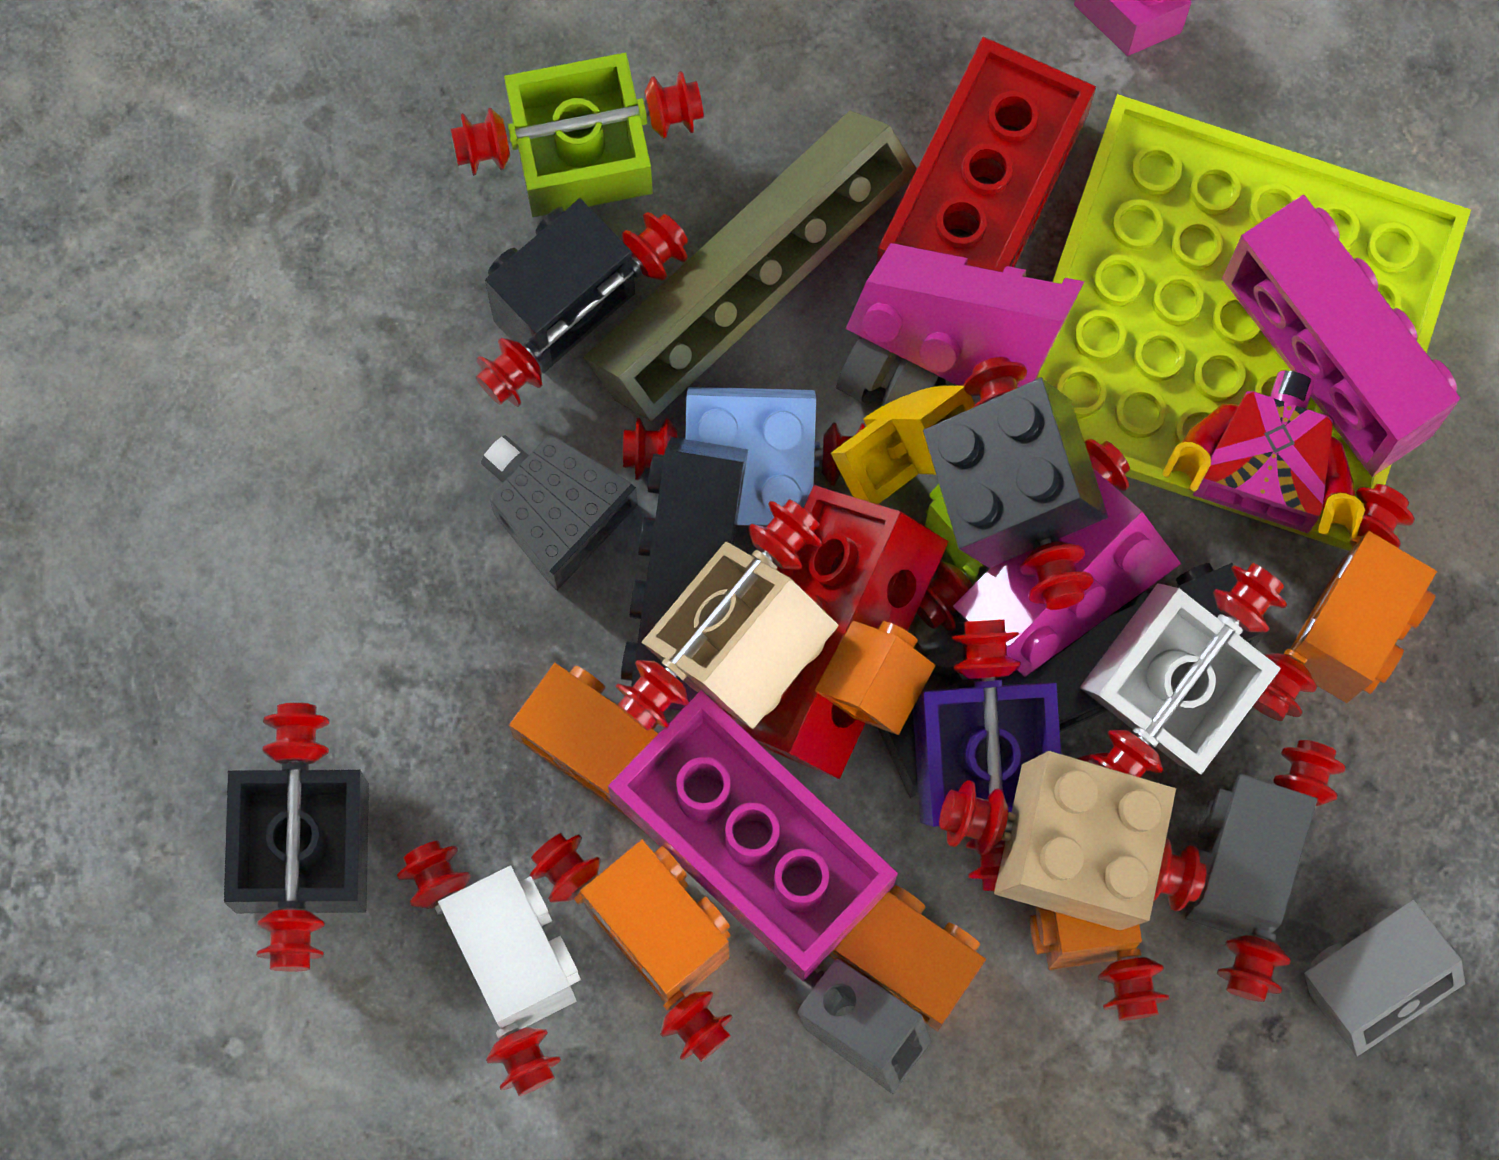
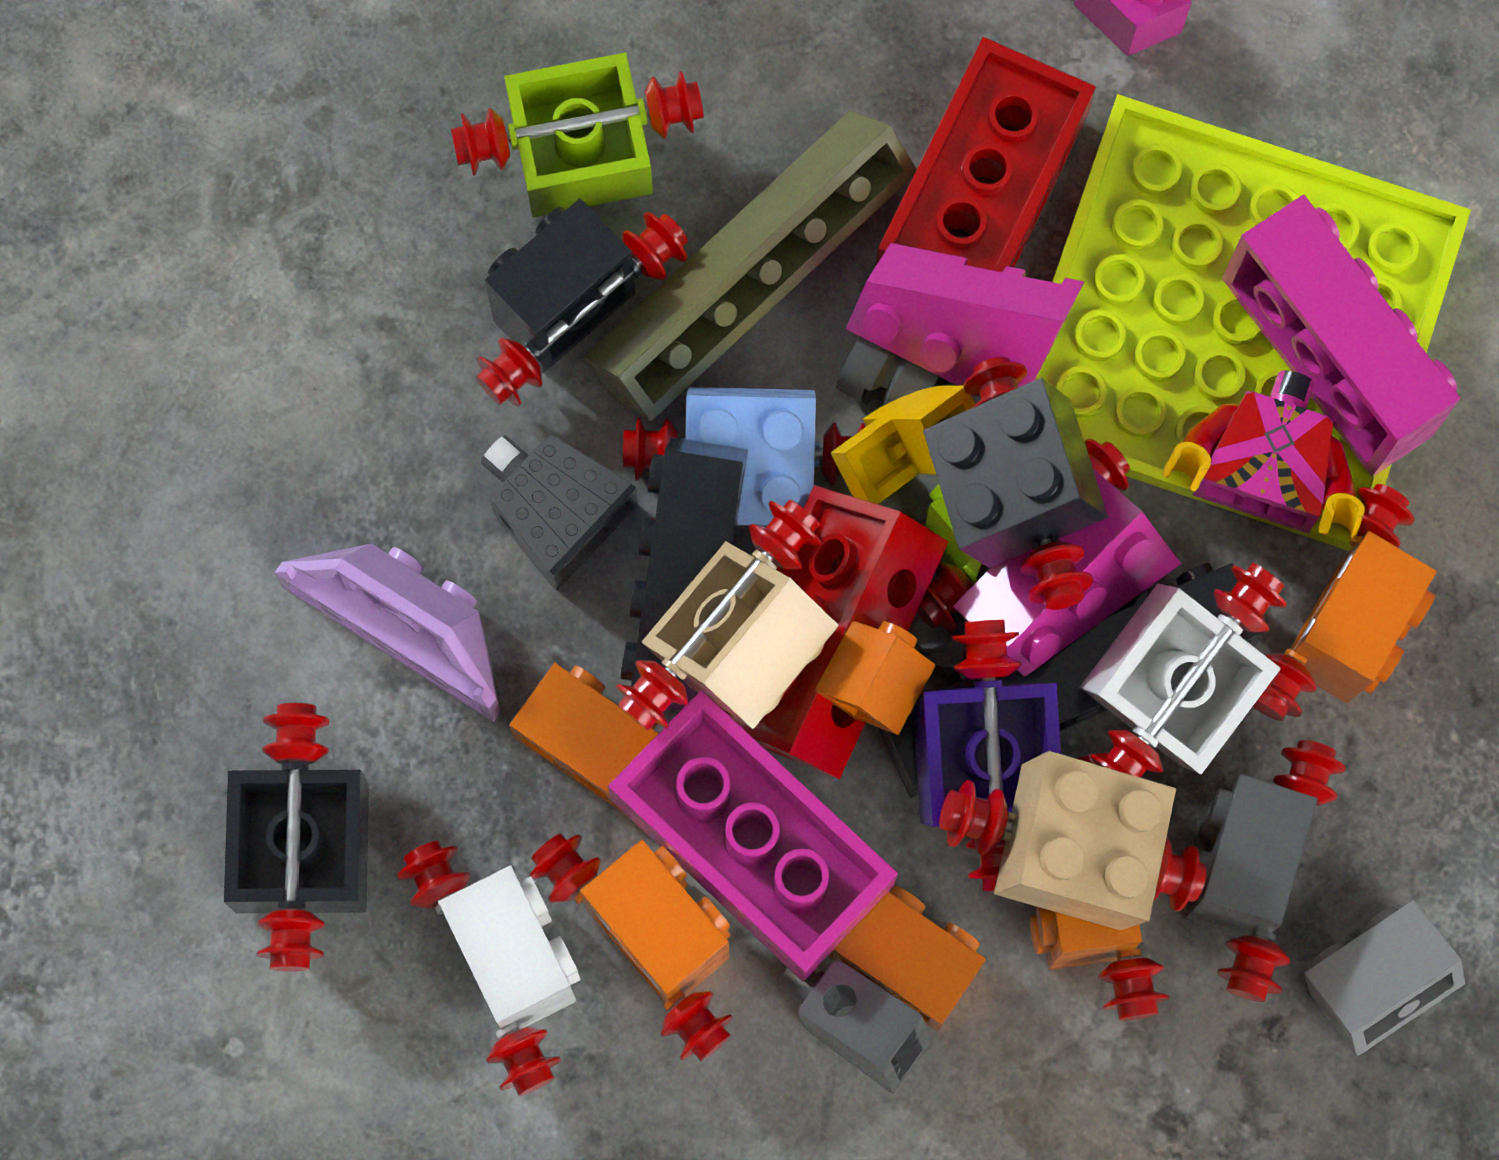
none -> lavender wedge [274,543,501,722]

